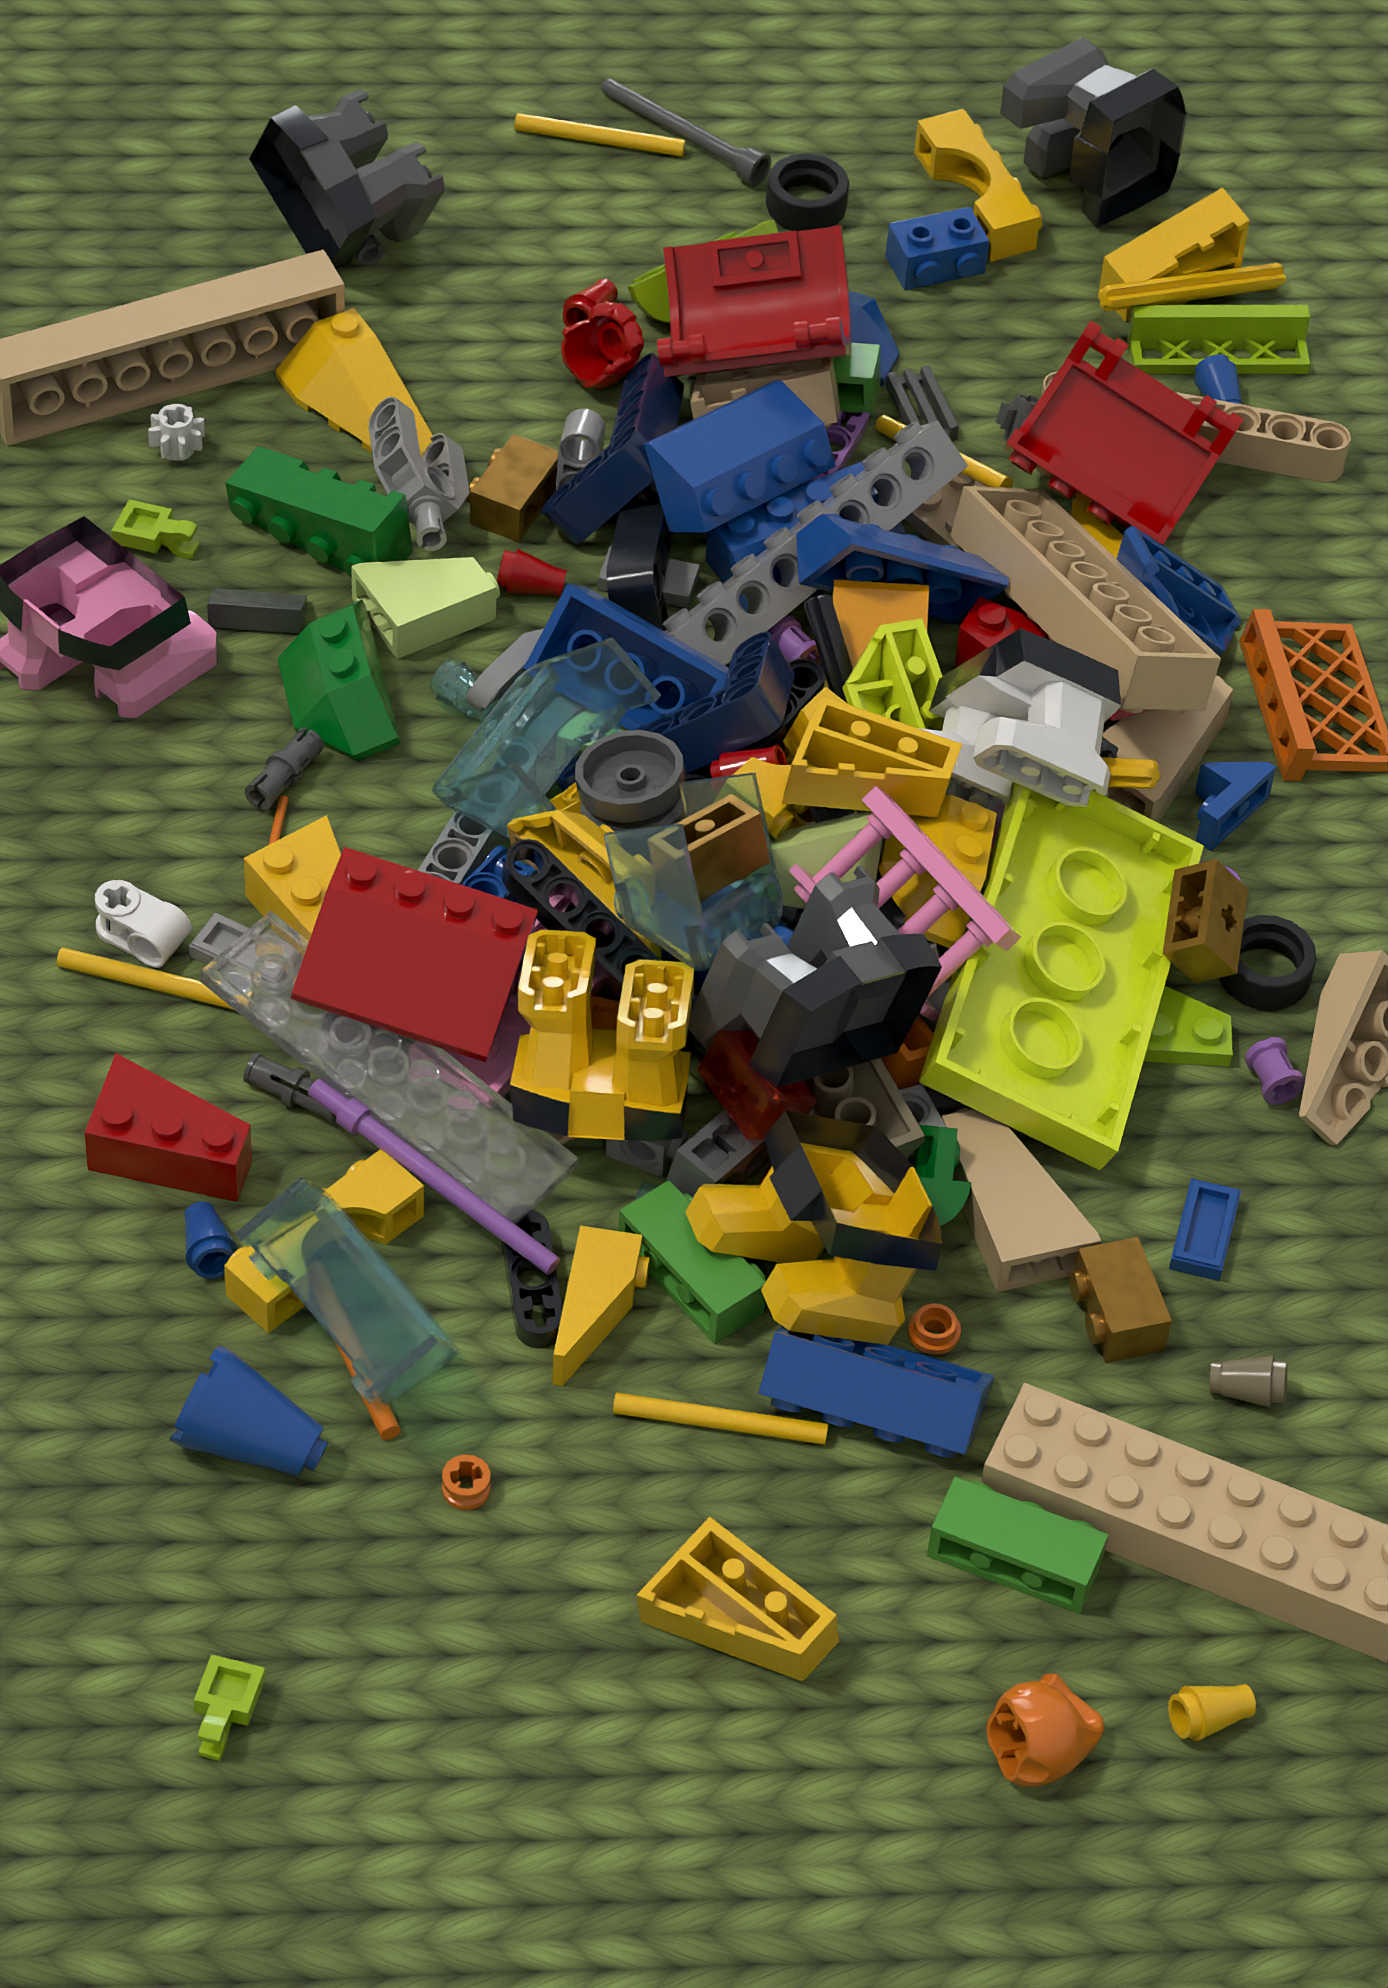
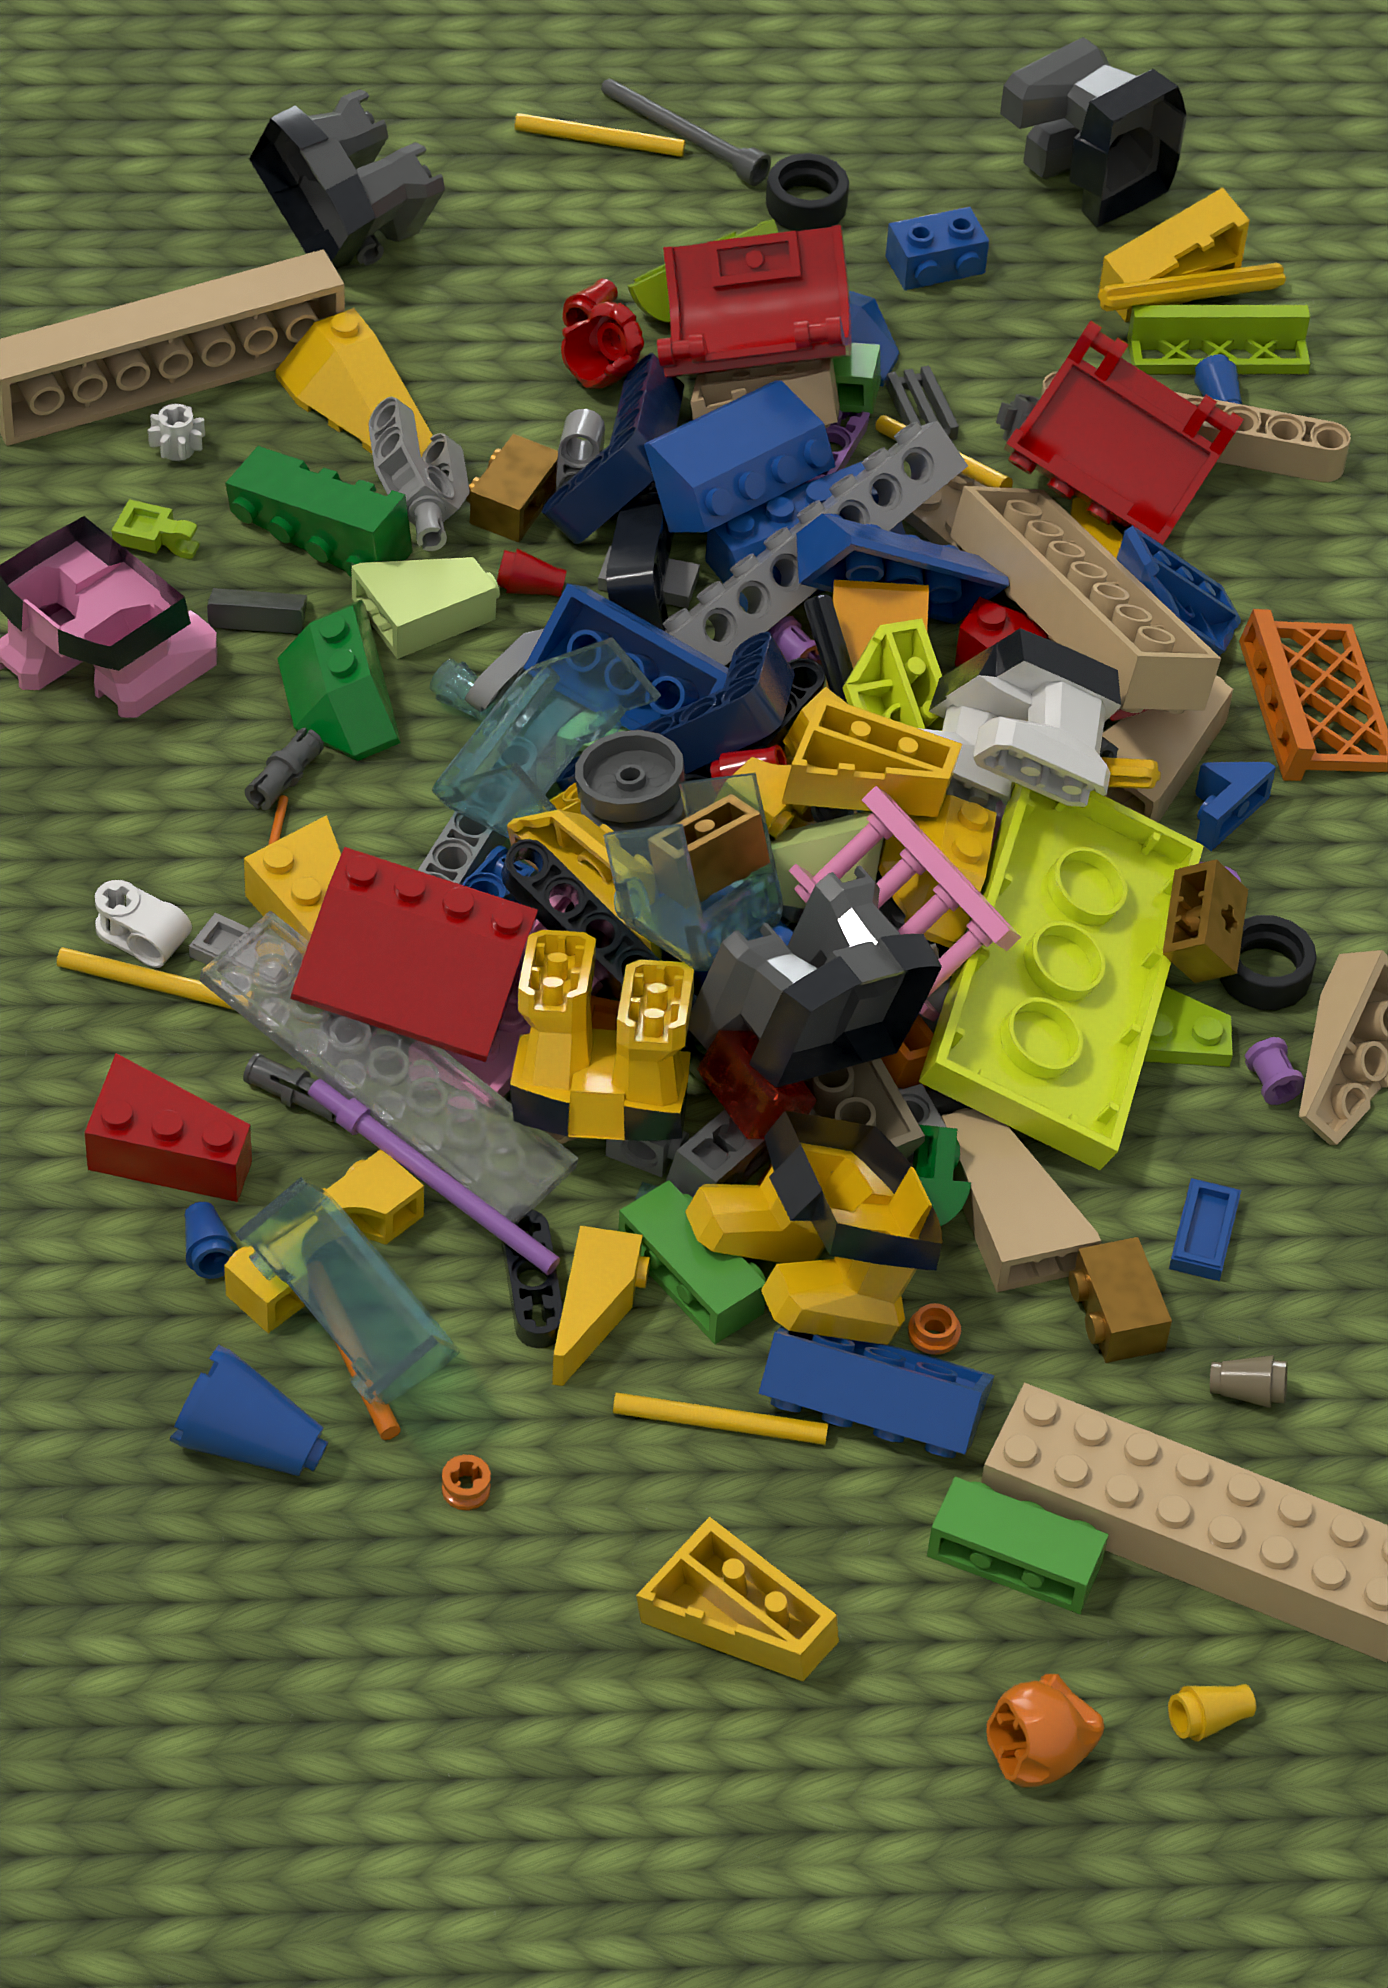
lime plate [194,1654,265,1761] -> none
yellow arch [914,109,1042,262] -> none

